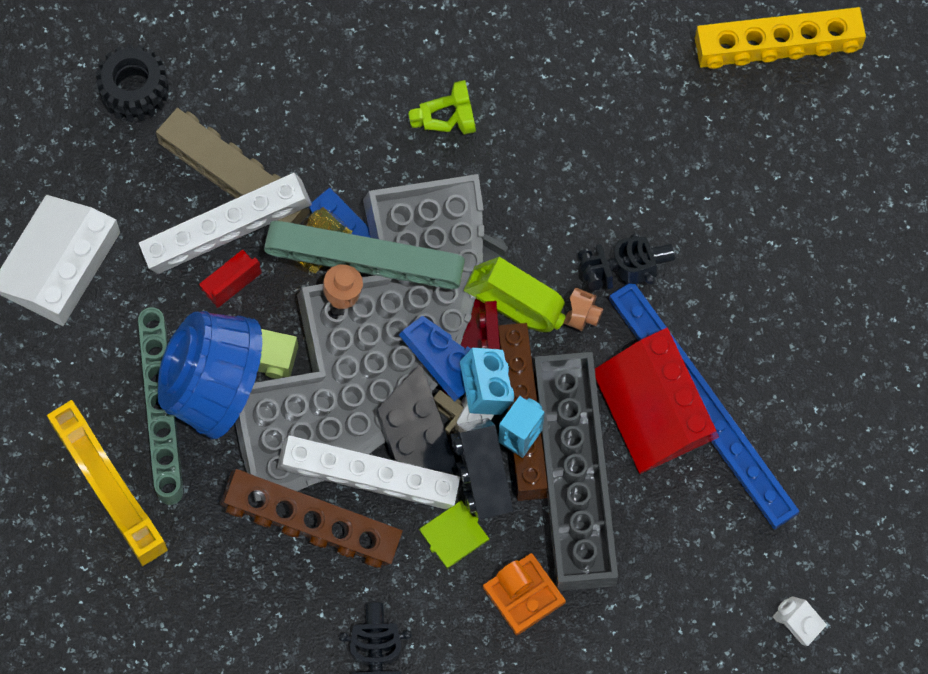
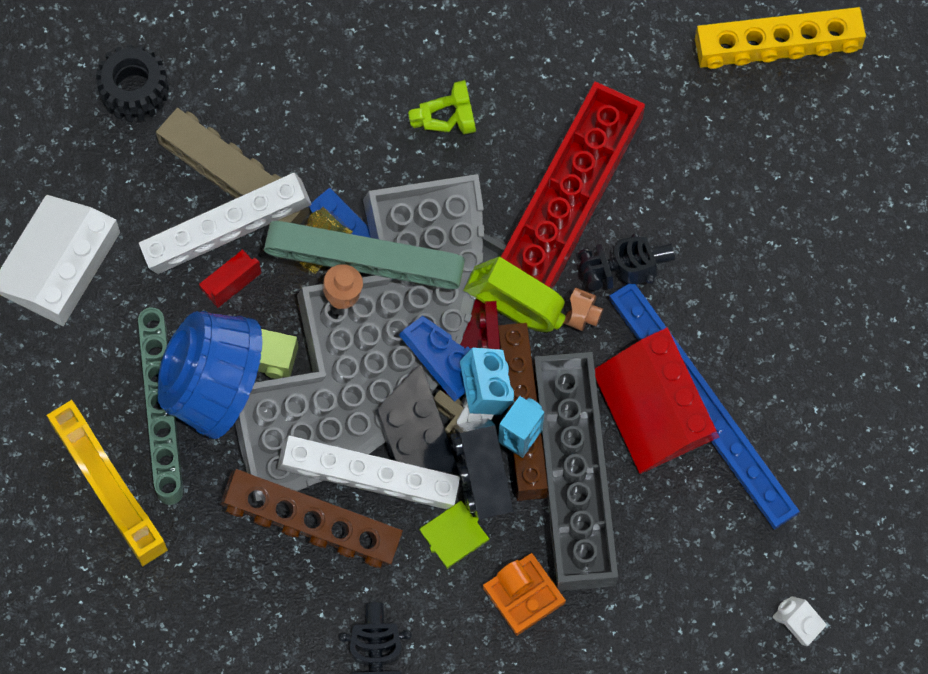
none -> red brick [501,81,645,289]

